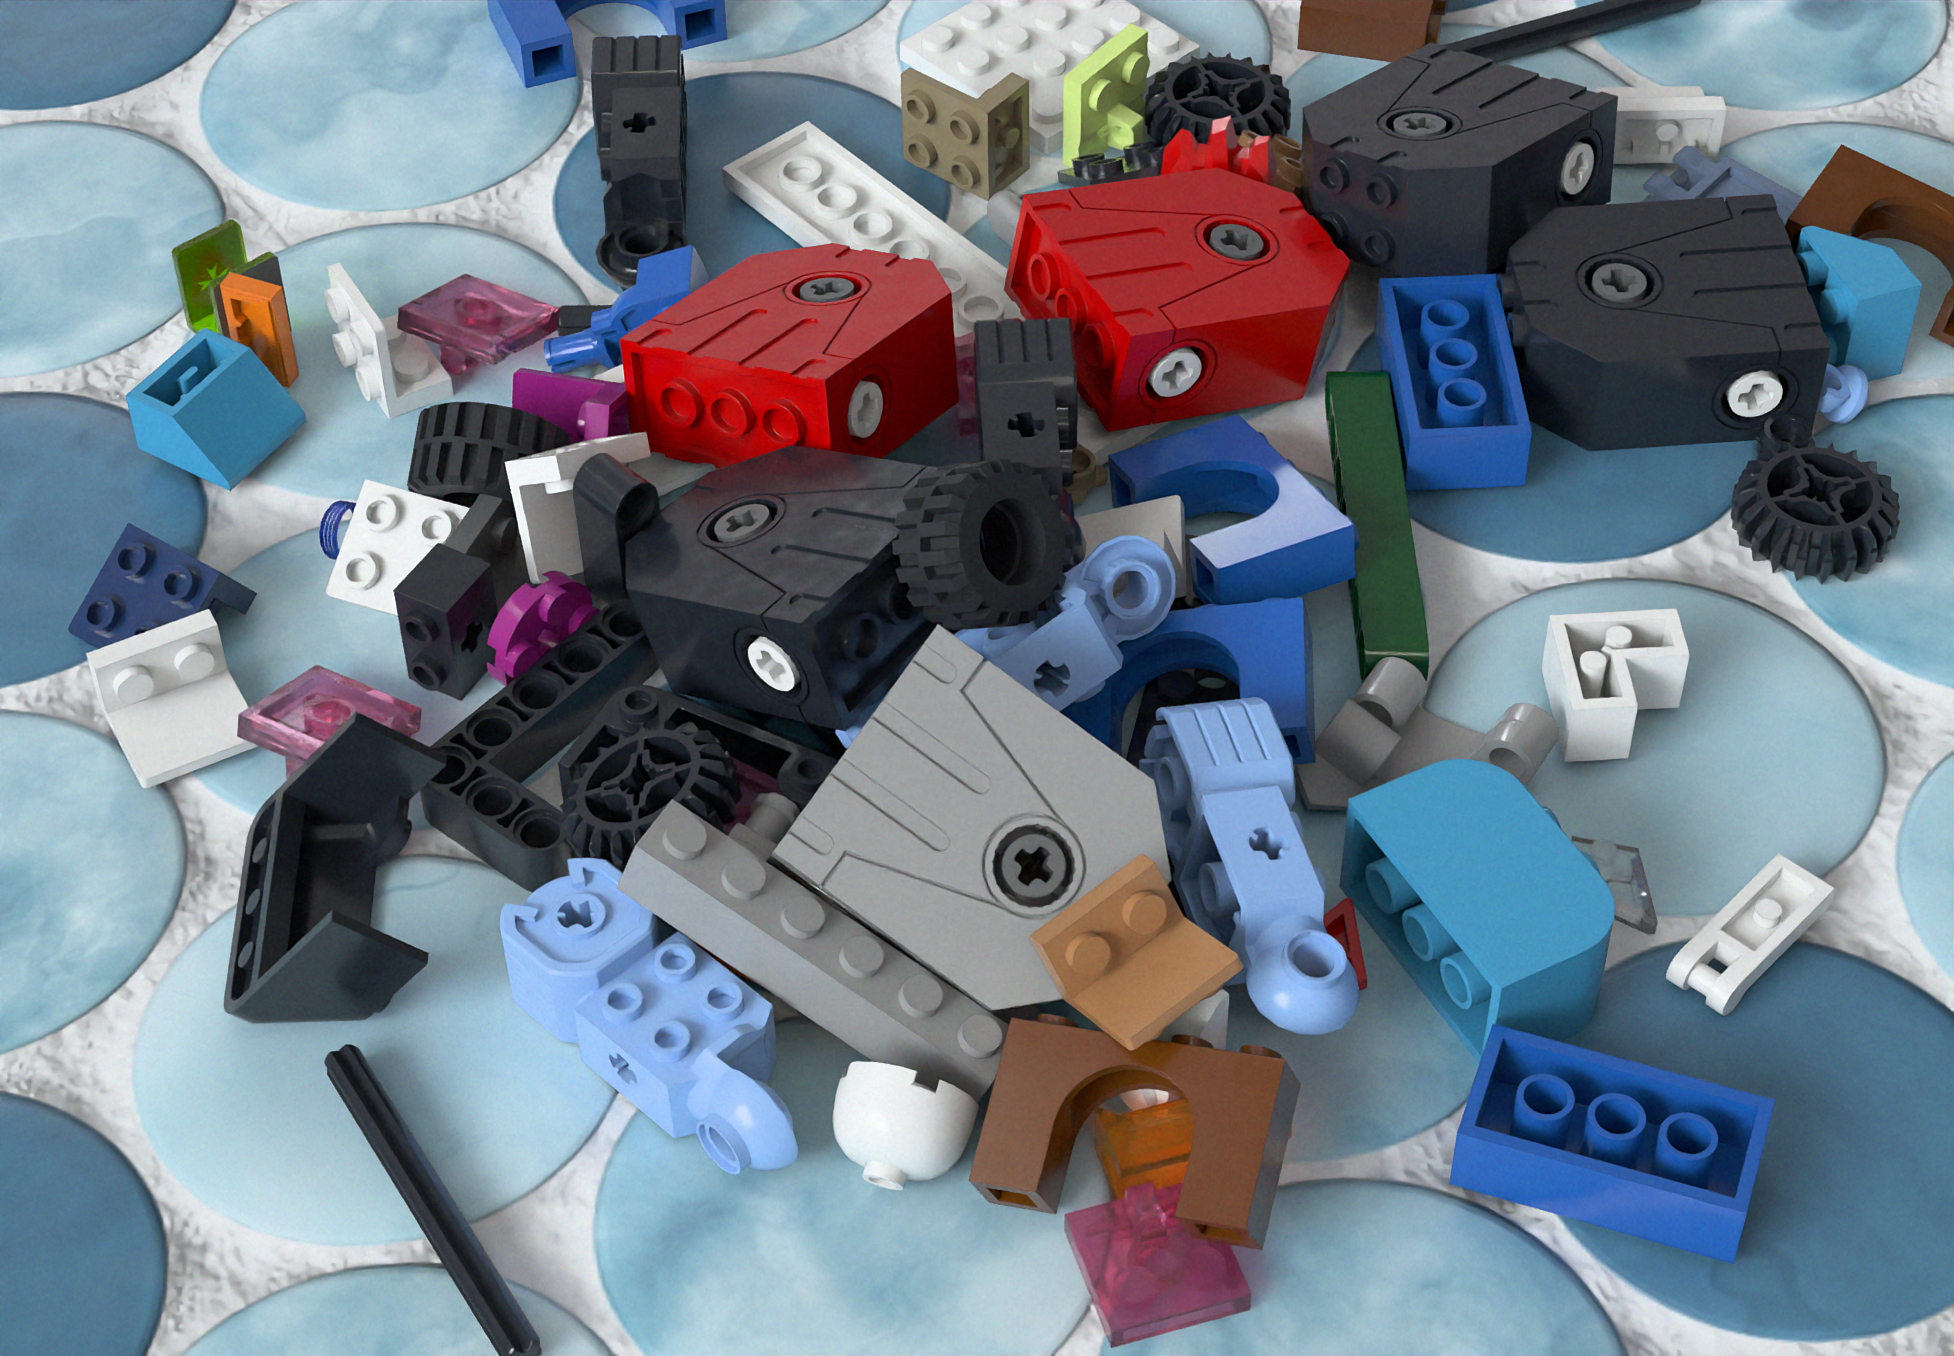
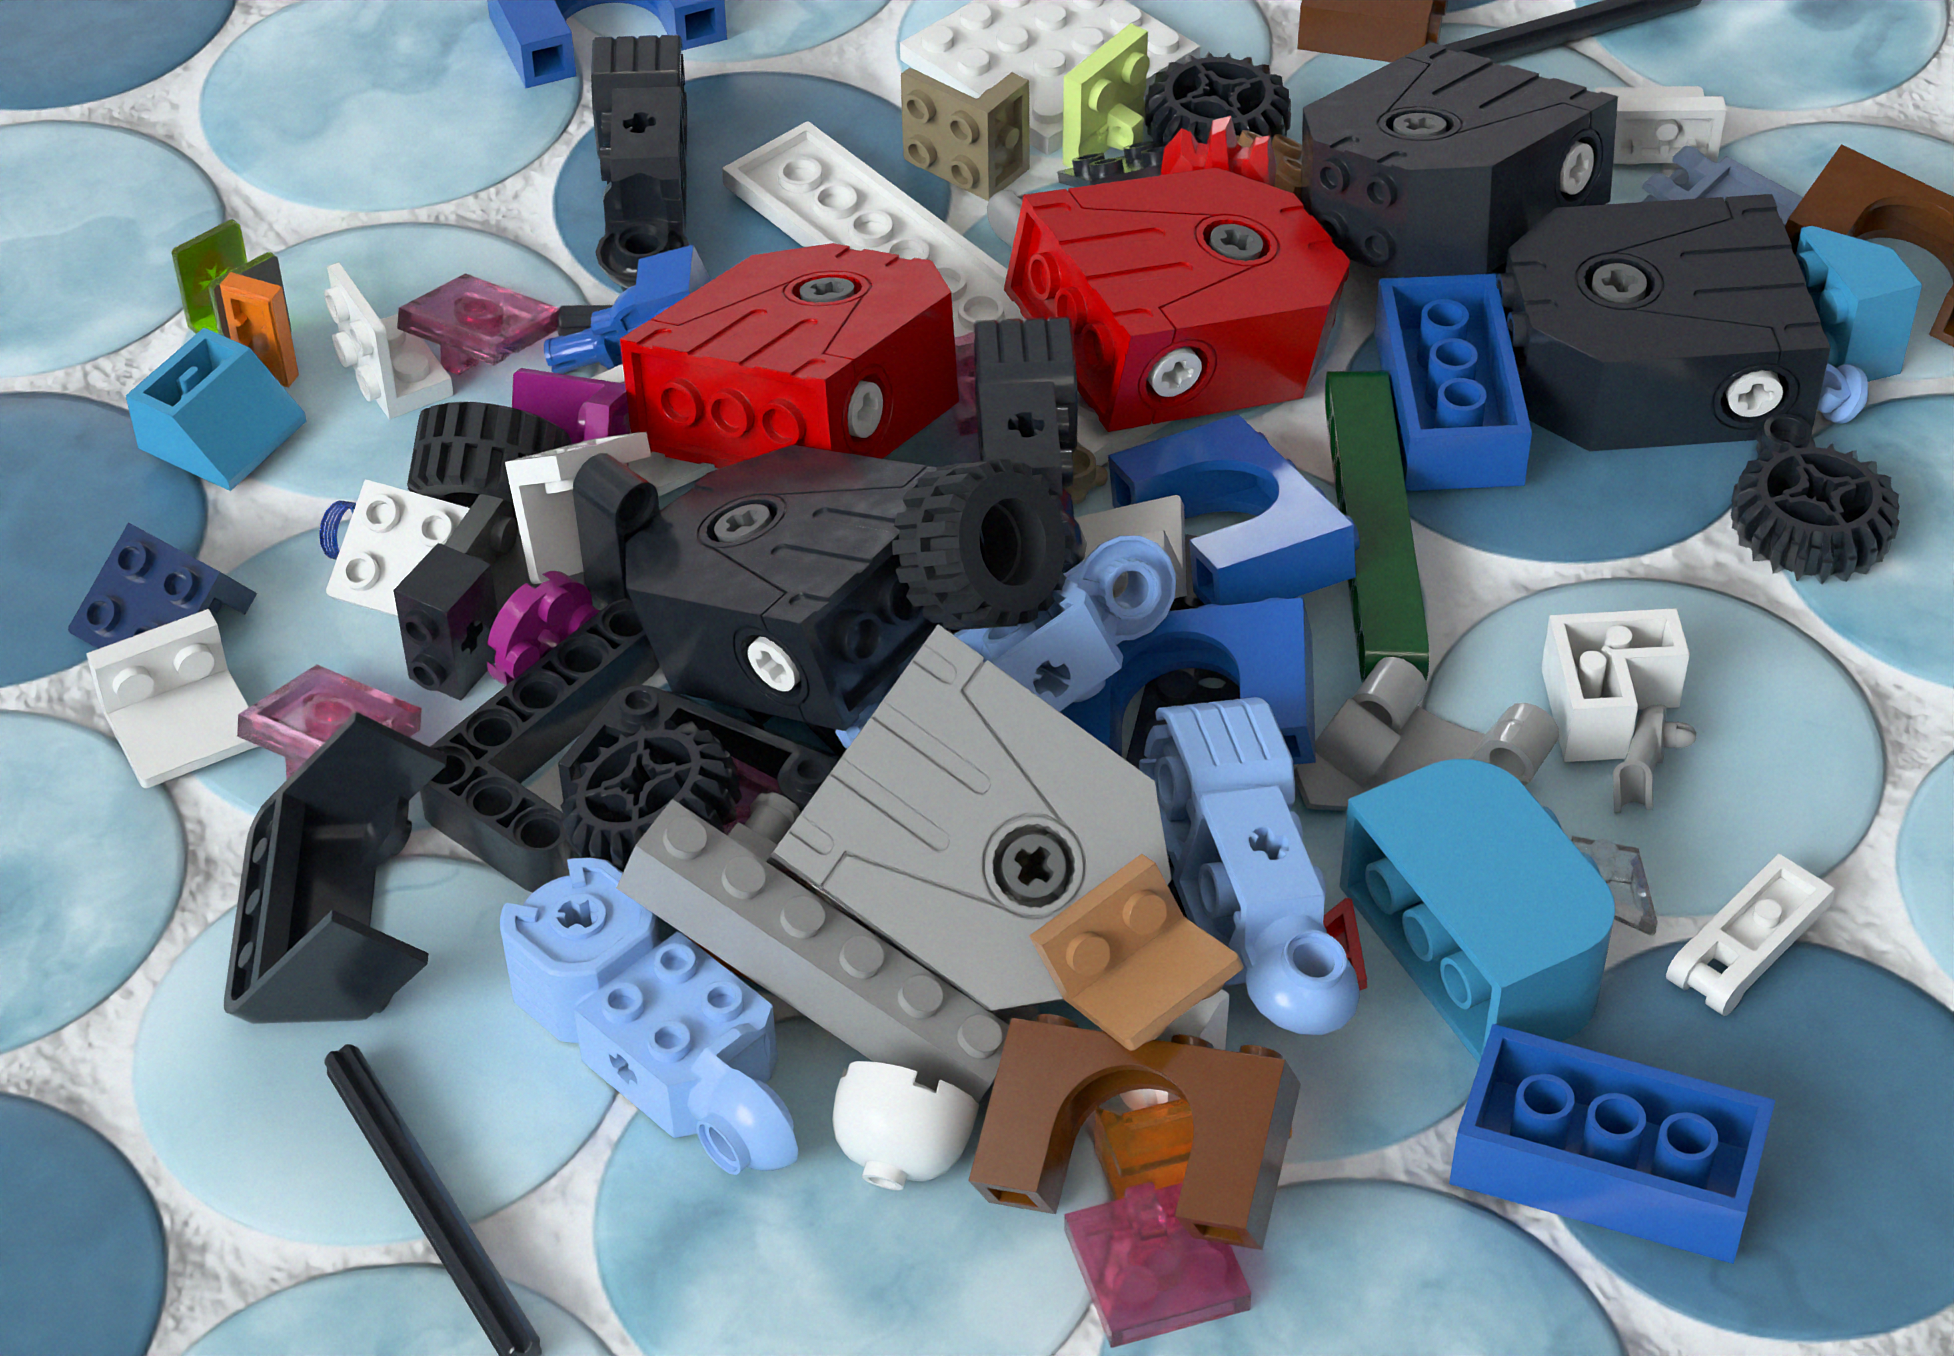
none -> light grey piece [1613,705,1697,813]

